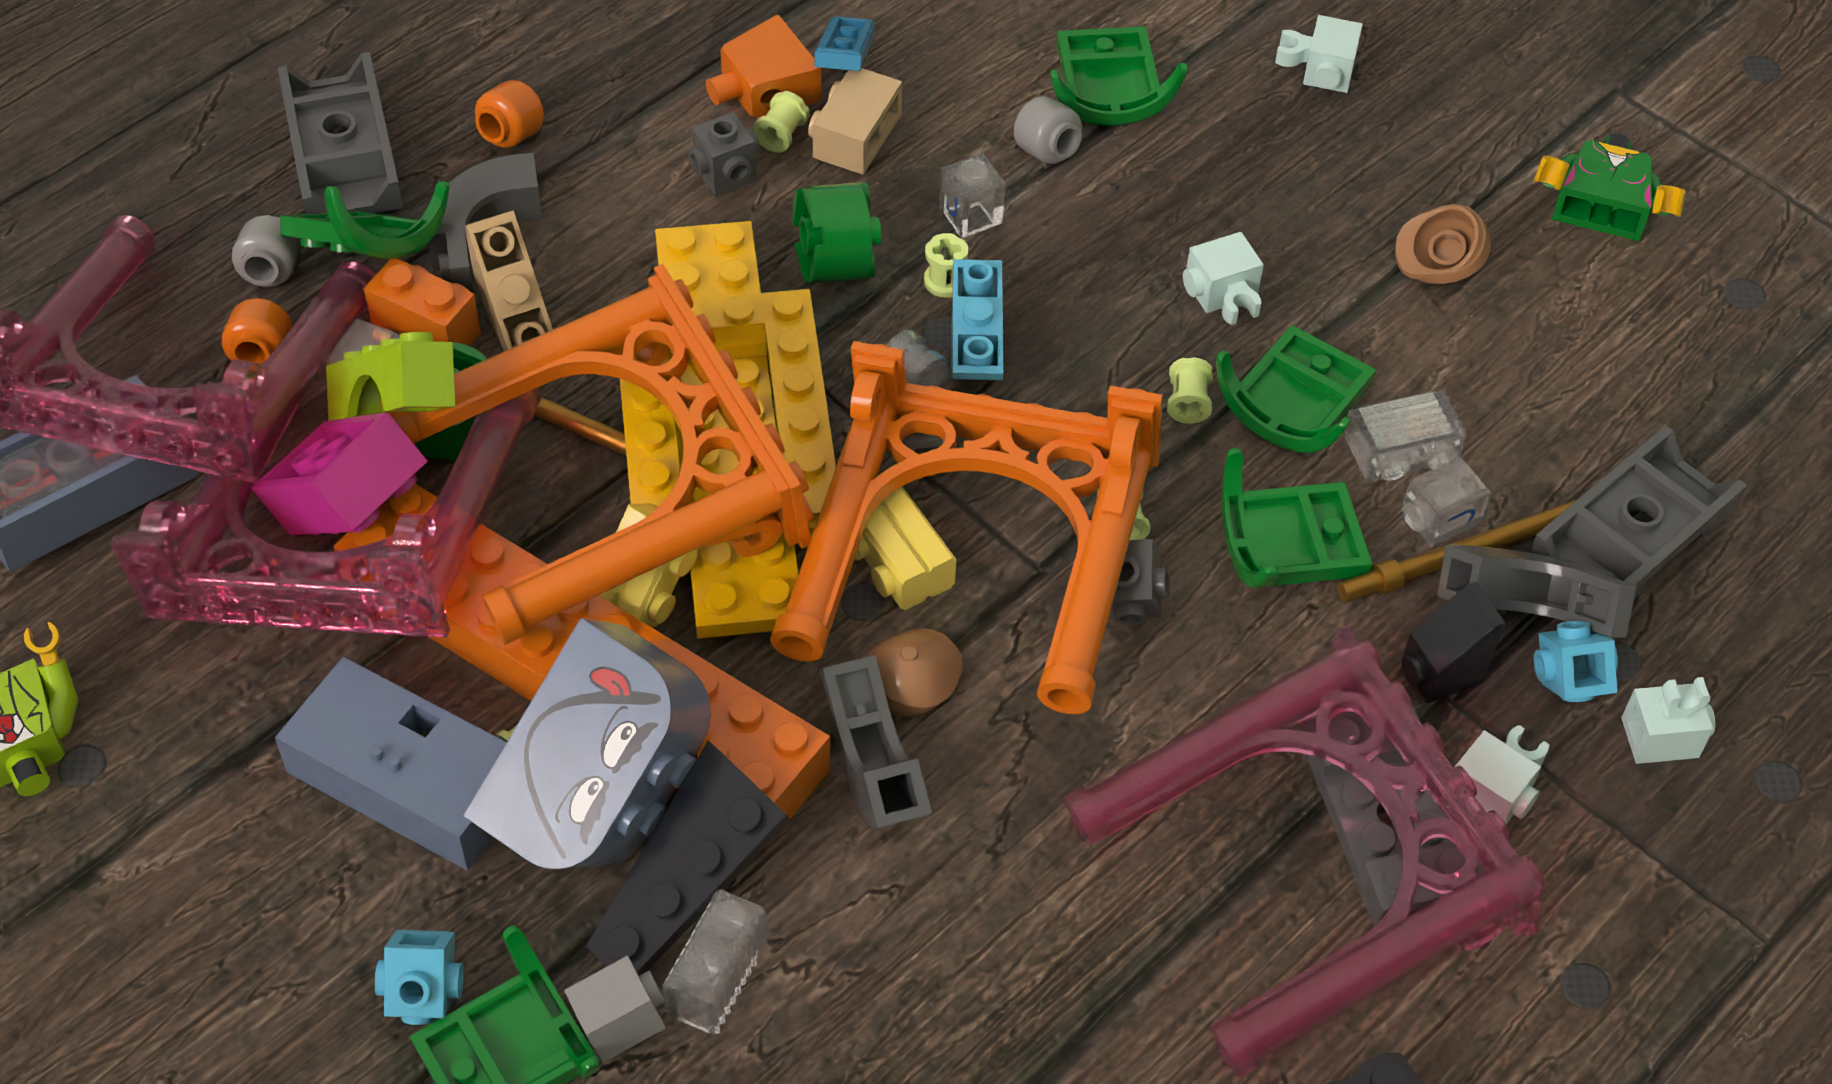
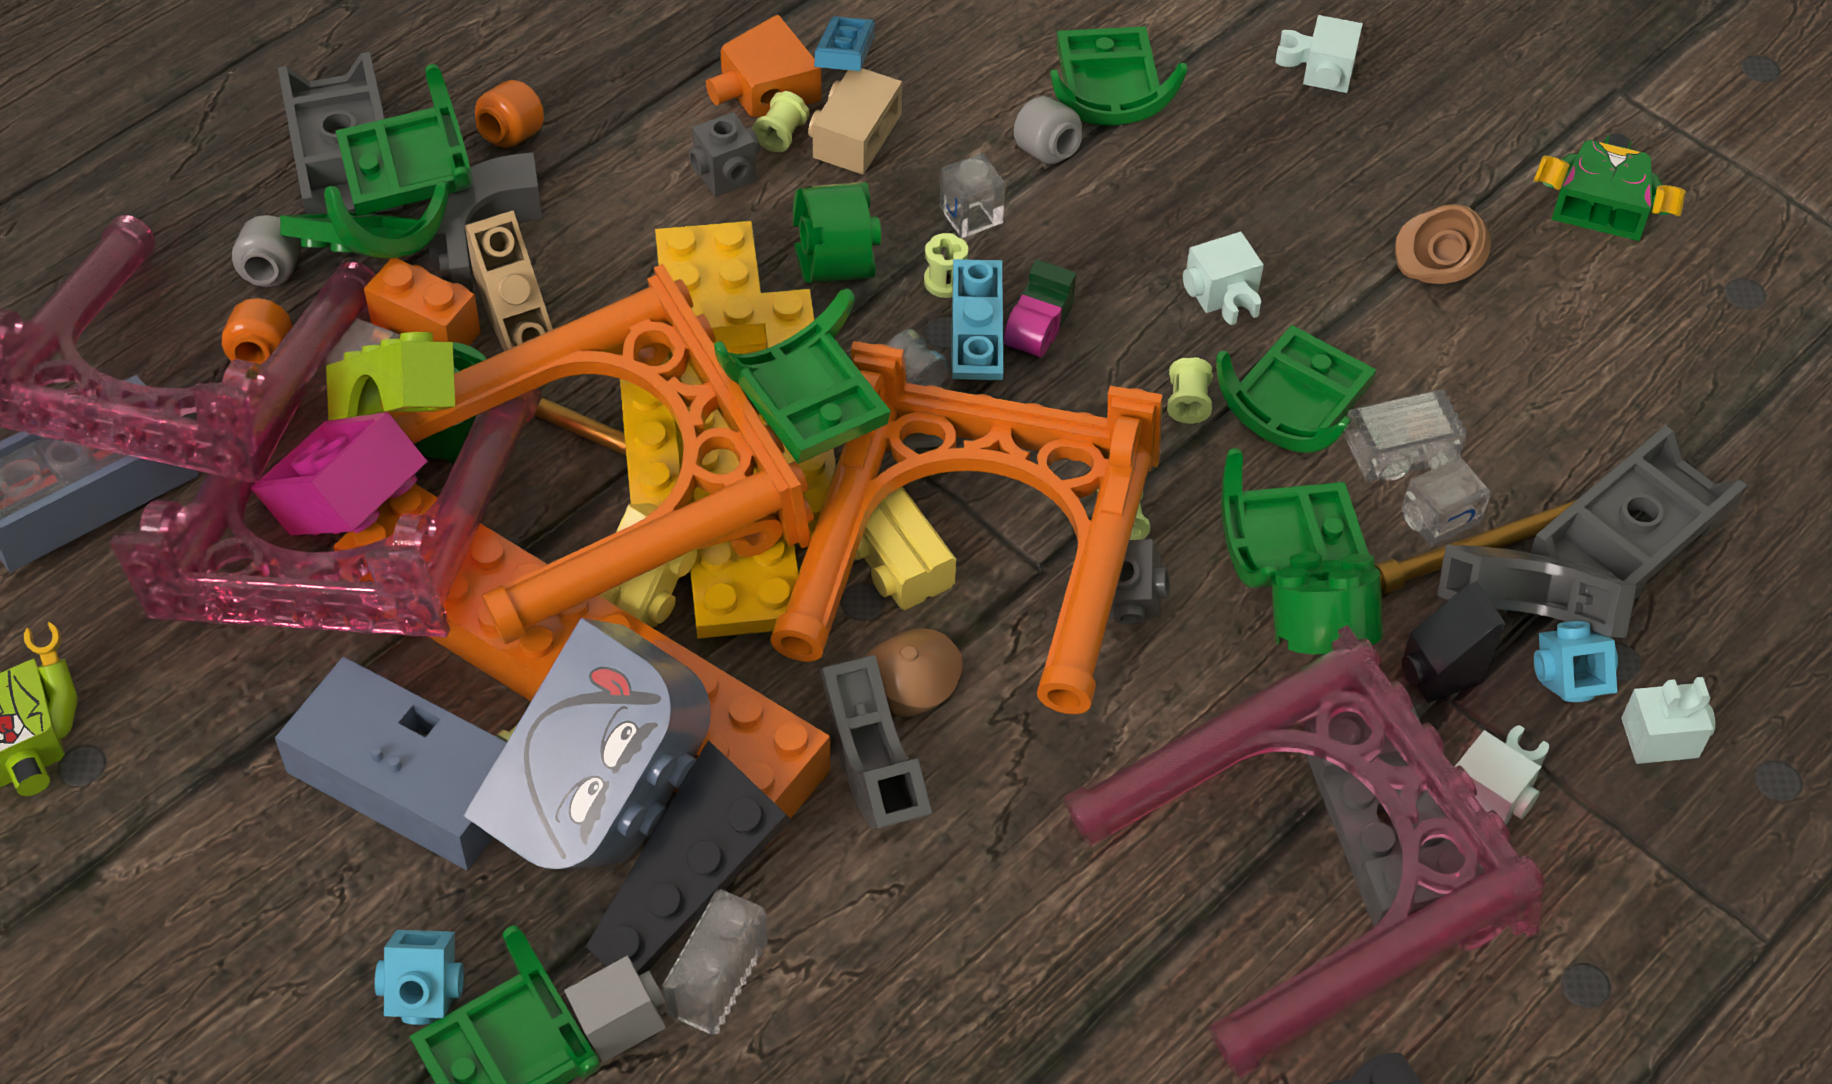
none -> green piece [336,64,473,216]
none -> green piece [714,289,891,464]
none -> leg [1003,259,1077,358]
none -> green brick [1271,552,1383,655]

